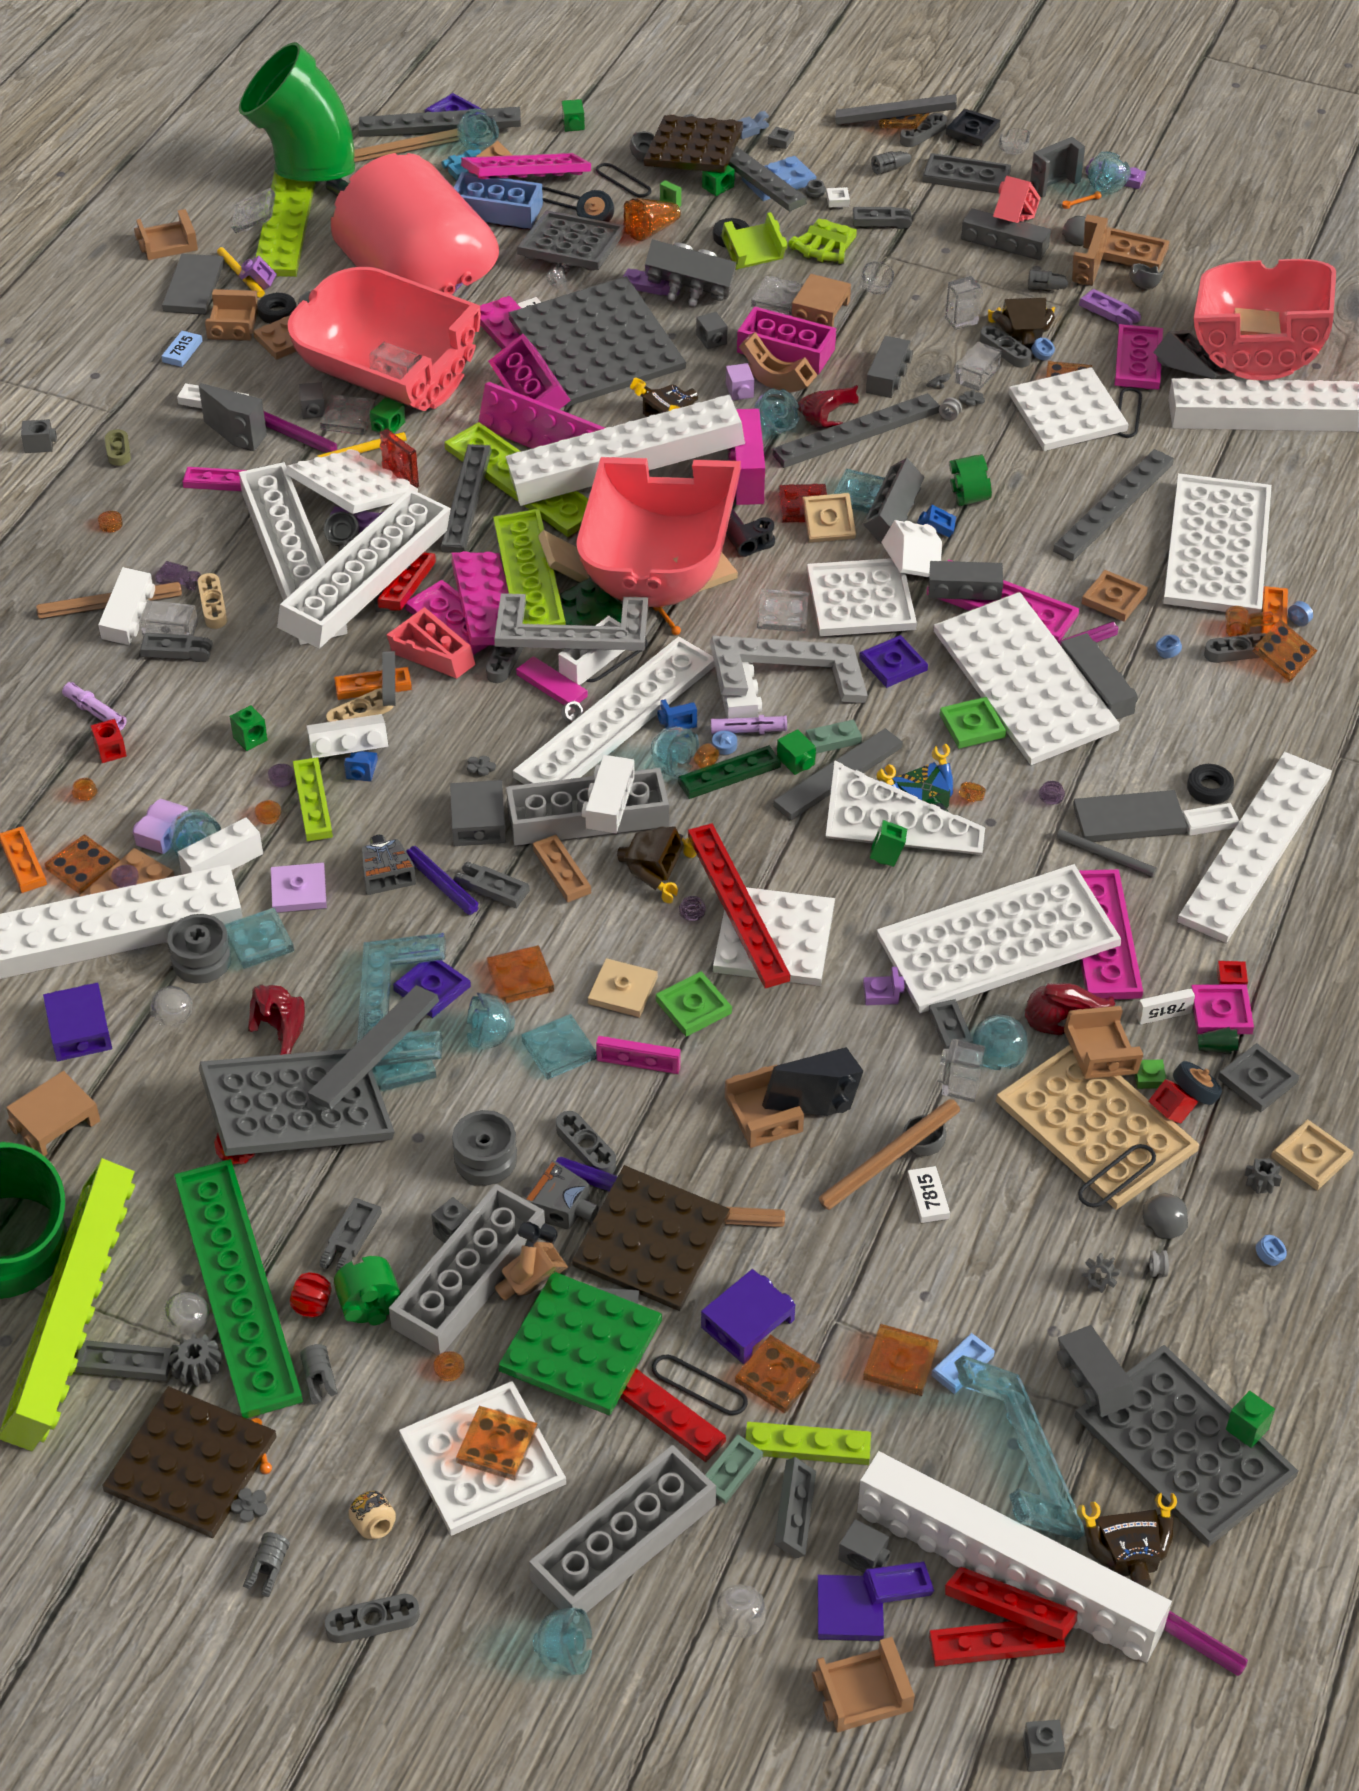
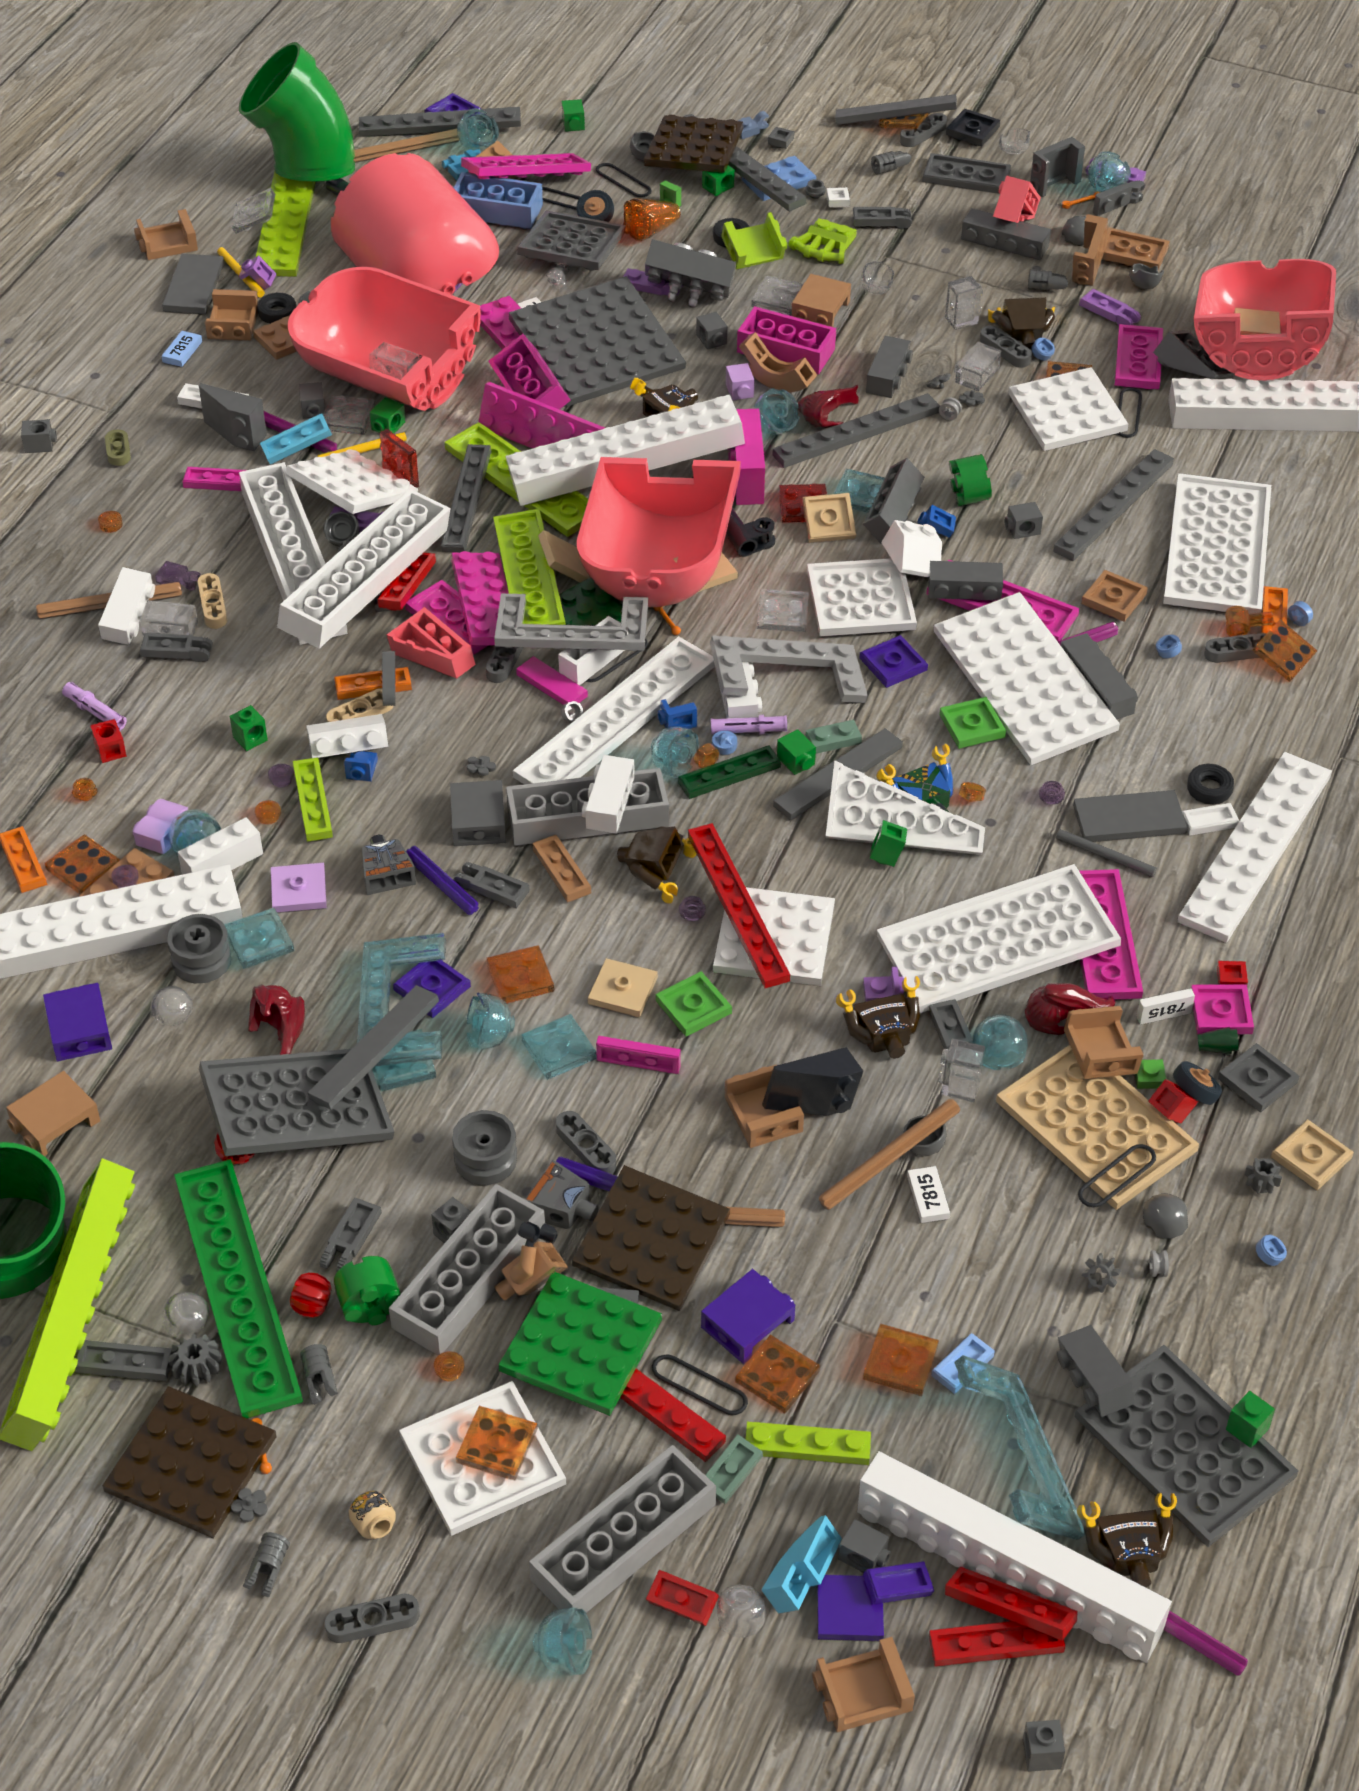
dark grey plate [774,1457,816,1558] -> none
none -> medium azure plate [260,413,332,464]
none -> red plate [646,1570,719,1626]
none -> medium azure slope [762,1515,842,1614]
none -> dark brown torso [836,976,920,1059]
none -> dark grey brick [1004,502,1043,539]
none -> dark grey hinge [1093,180,1145,216]

